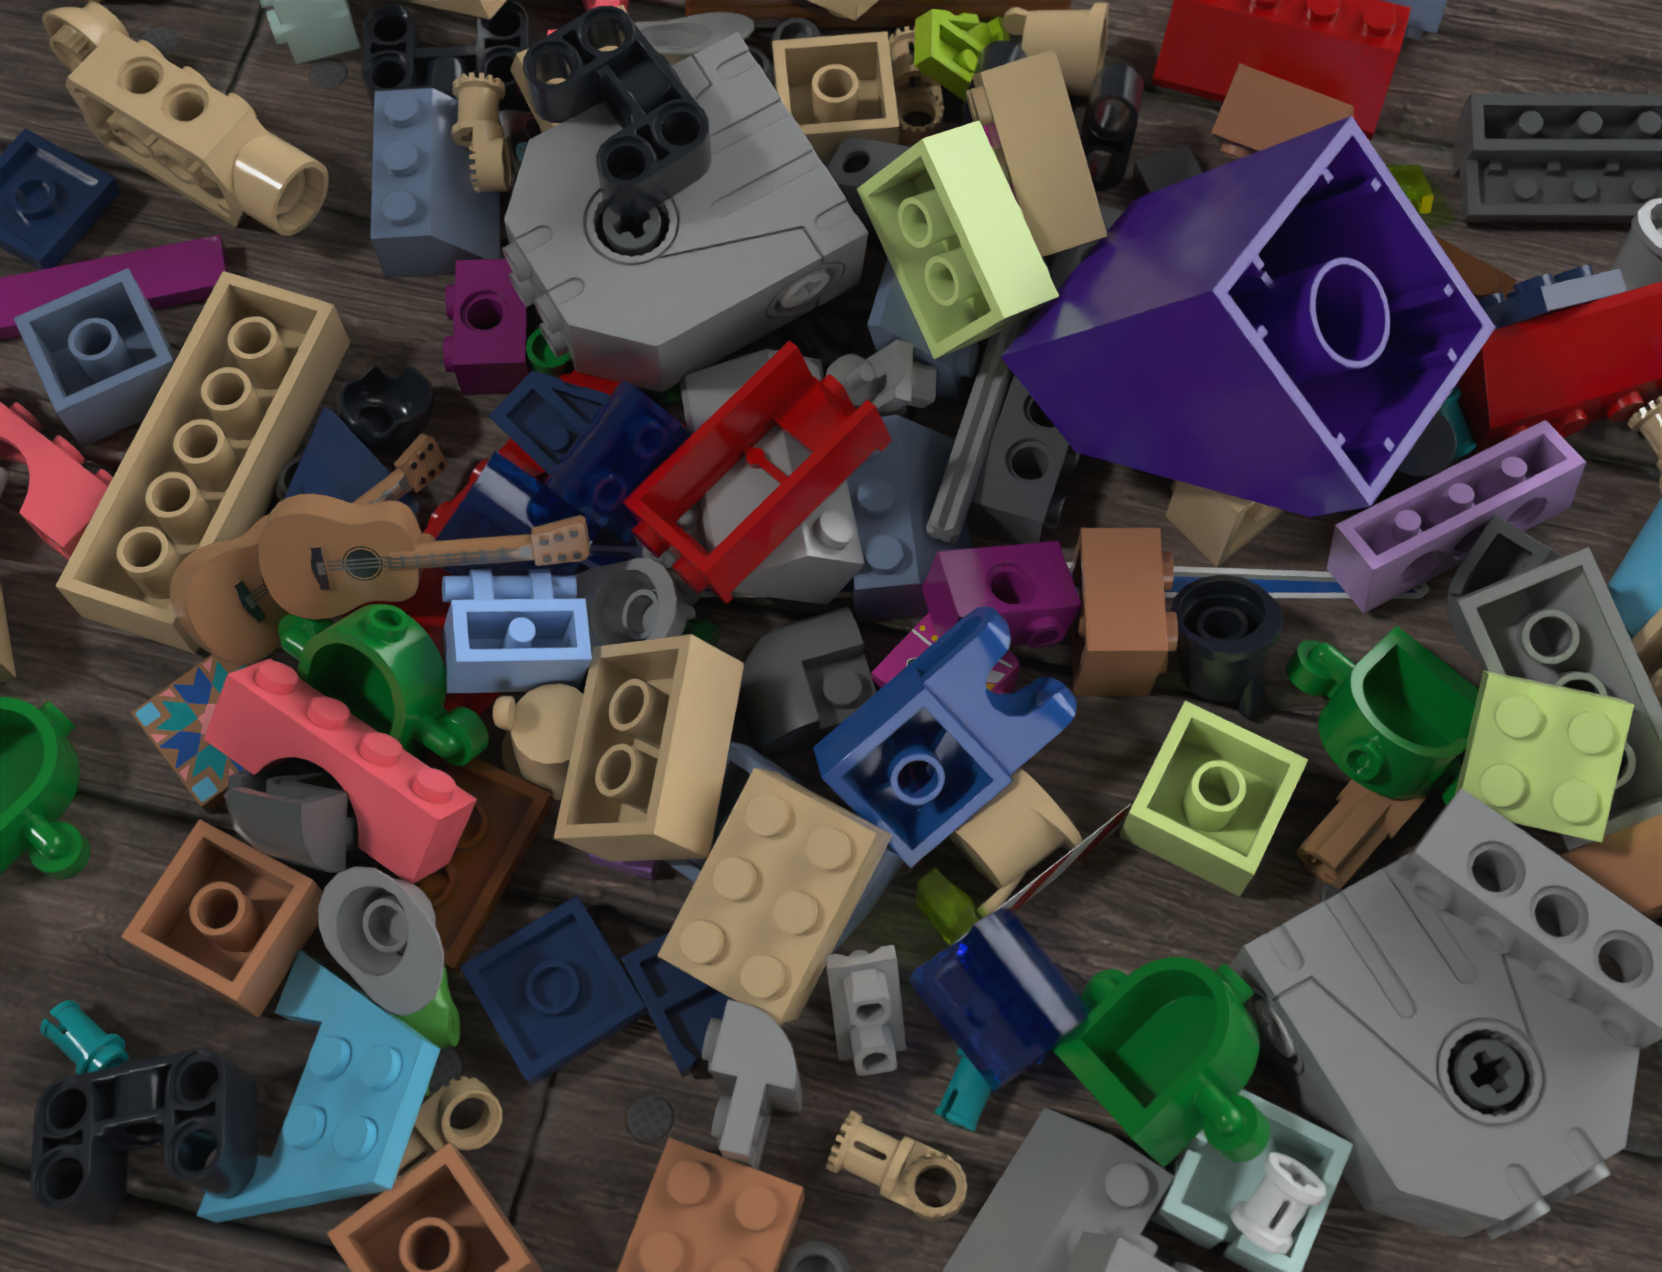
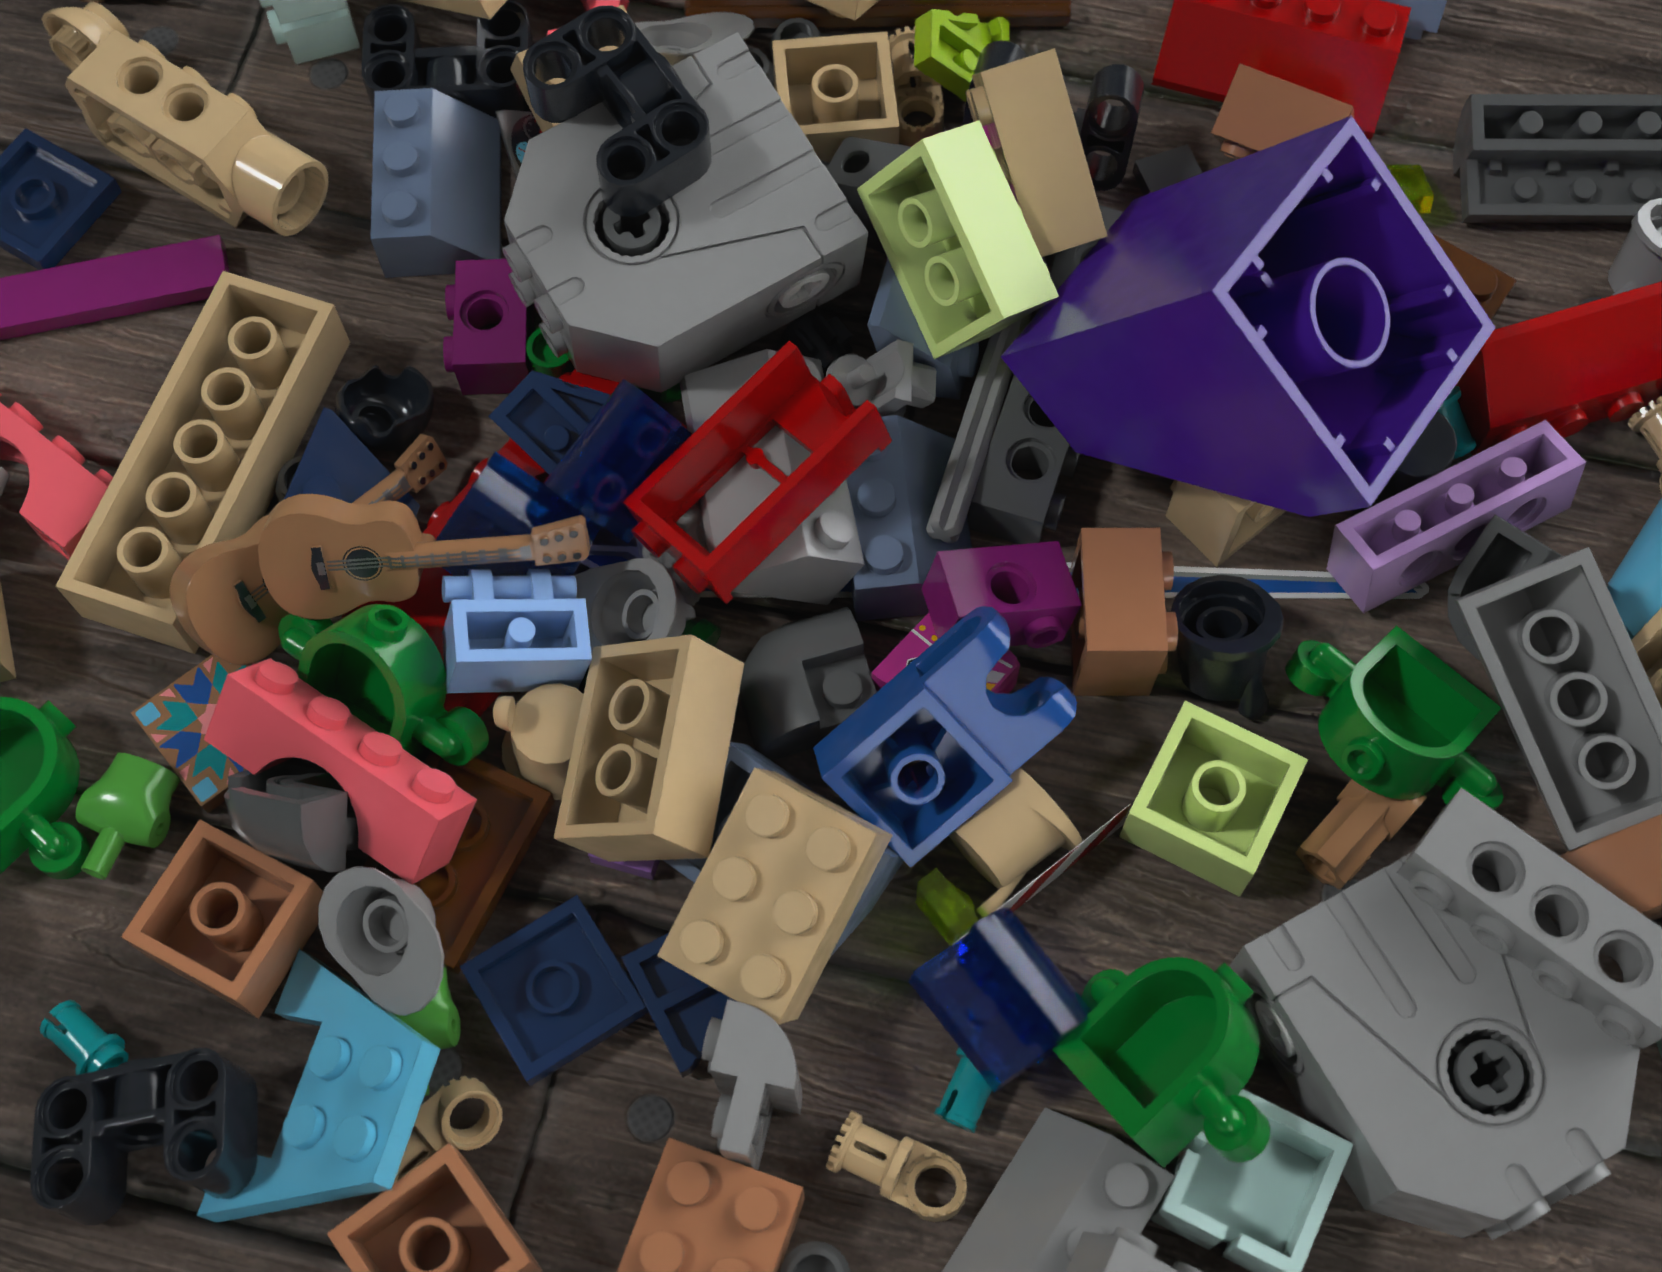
sand blue brick [14,268,176,448] -> none
tan connector [452,72,511,193] -> none
light grey hips [825,945,906,1076] -> none
tan hat [1003,2,1109,99] -> none
white bush [1230,1152,1327,1254] -> none
yellowish green brick [1455,670,1634,843] -> none
dark blue plate [1477,264,1627,330] -> none
none -> bright green piece [76,752,180,880]

